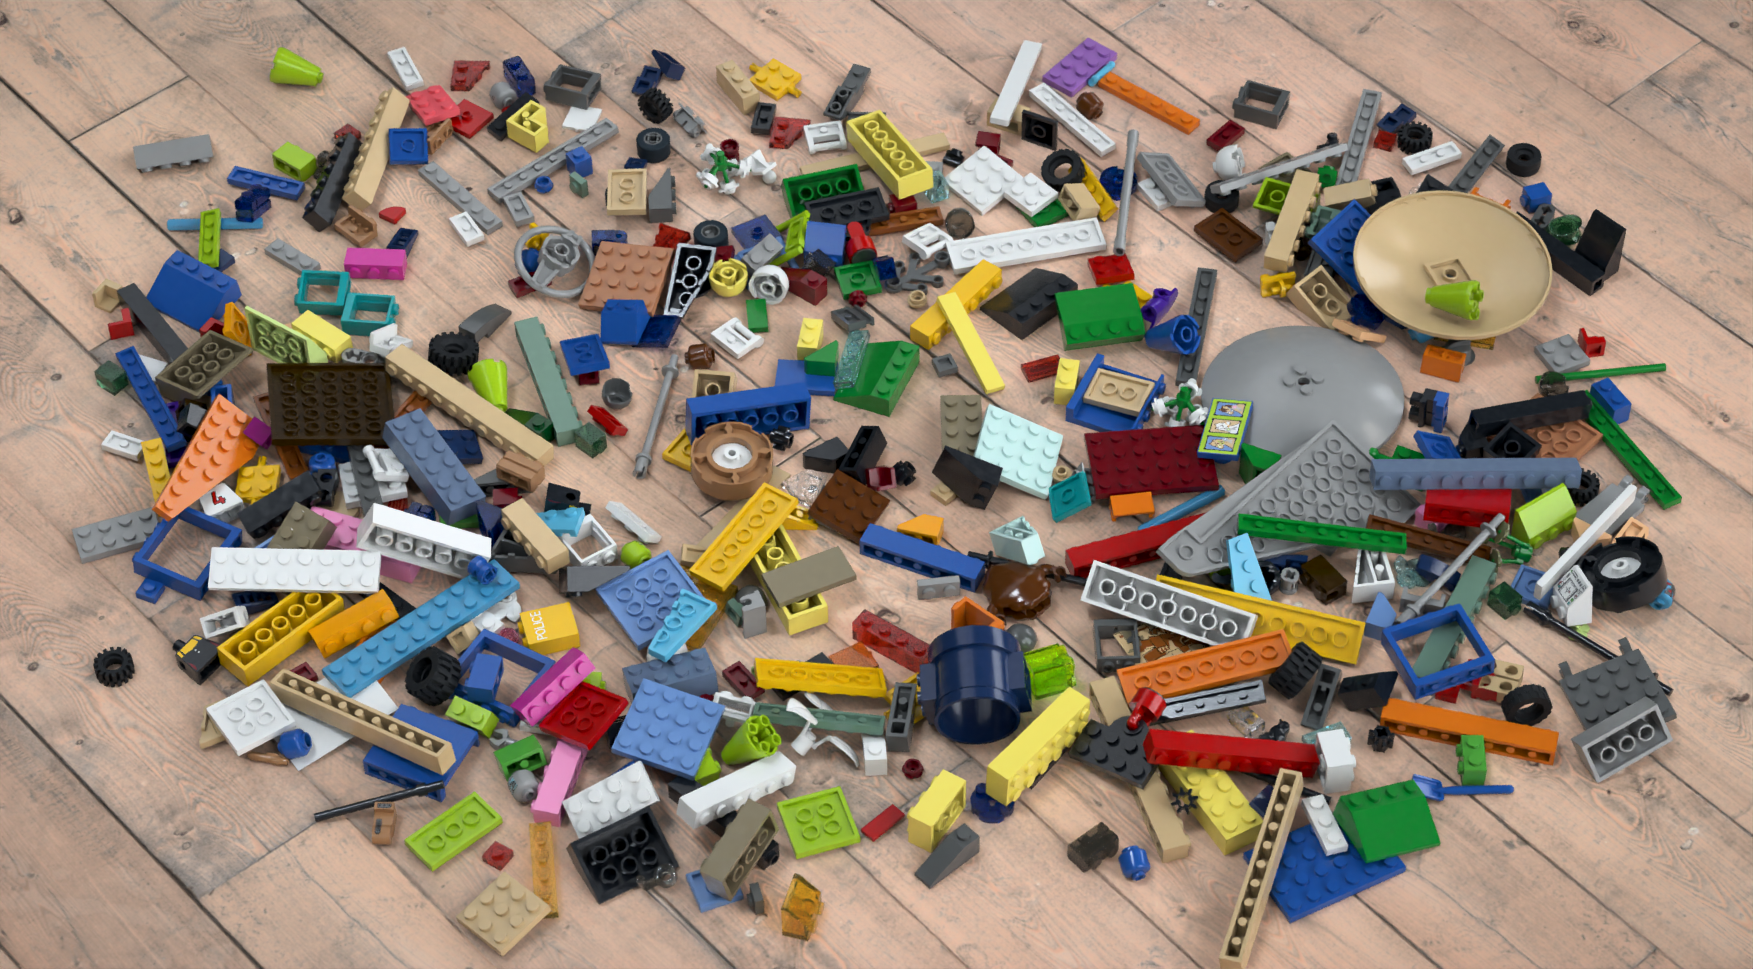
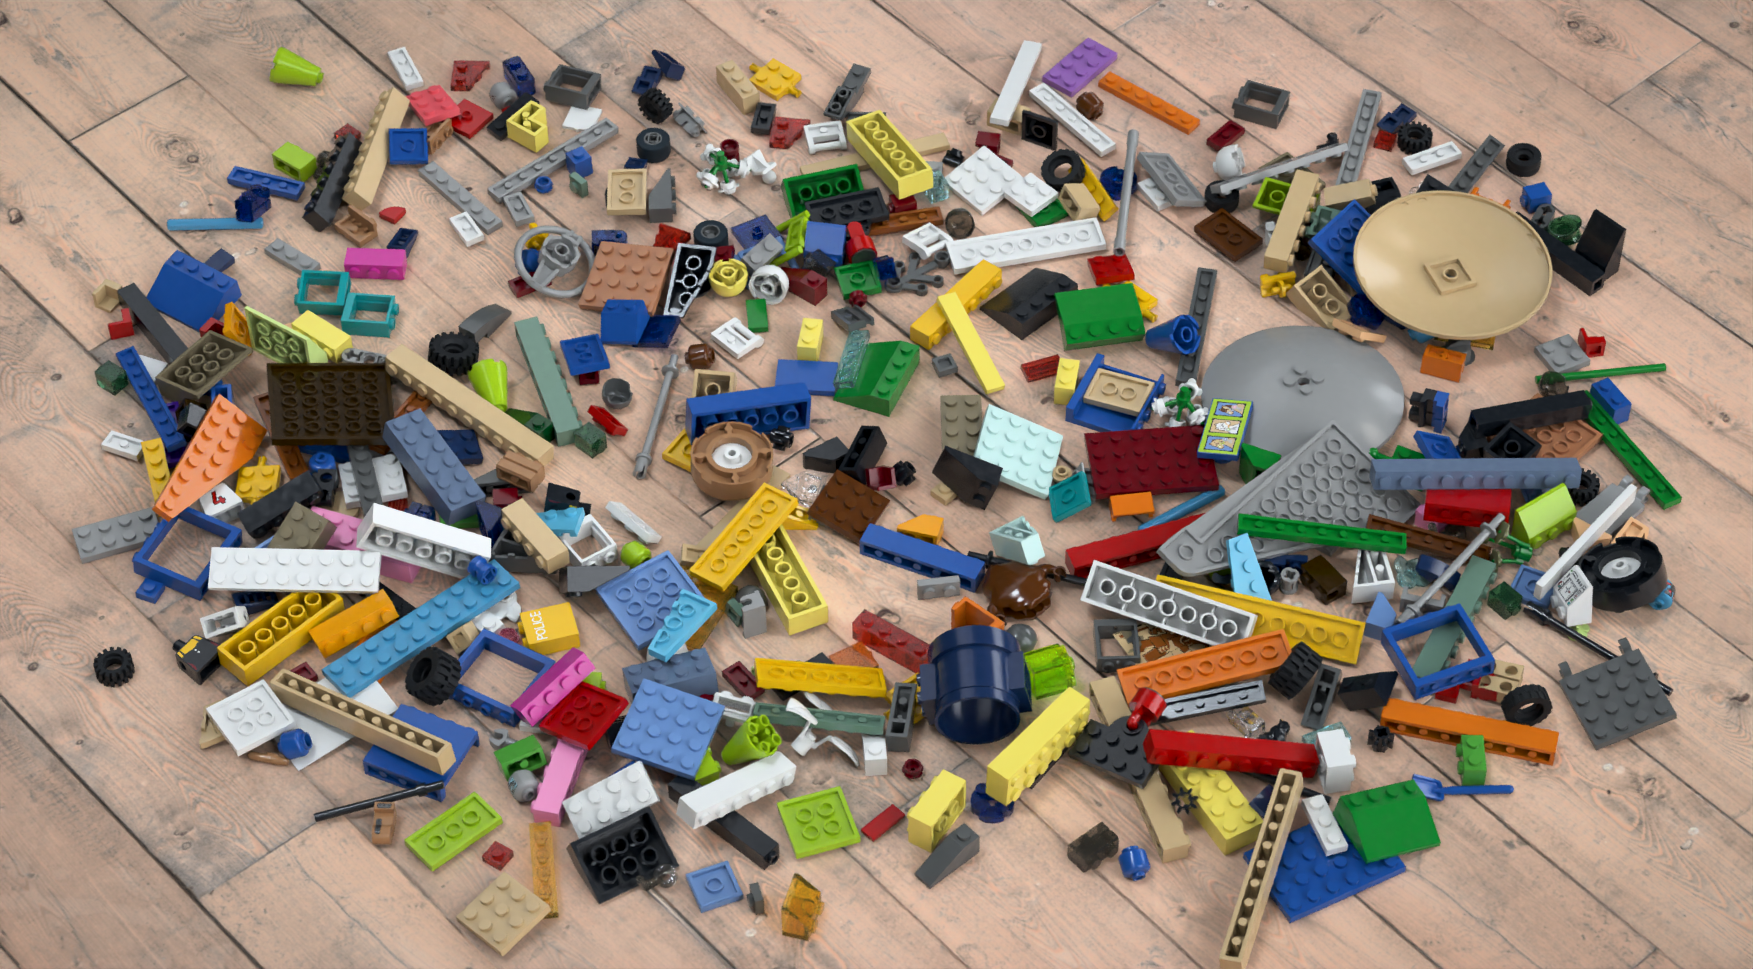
light grey slope [133,134,213,173] -> none
lime tile [198,208,221,268] -> none
magenta panel [243,416,272,450] -> none
white plate [362,445,409,482] -> none
white bracket [369,323,413,358] -> none
lime brick [445,696,499,738] -> none
blue brick [464,653,504,703] -> none
dark tan brick [699,798,779,902] -> none
dark tan tile [761,546,857,608] -> none
green slope [804,340,839,377] -> none
tan plate [907,290,927,308] -> none
medium azure piece [1088,61,1115,87] -> none
dark purple panel [1141,288,1179,337] -> none
green bracket [1317,165,1338,188] -> none
lime cone [1425,280,1484,321] -> none
light grey slope [1571,696,1673,783] -> none

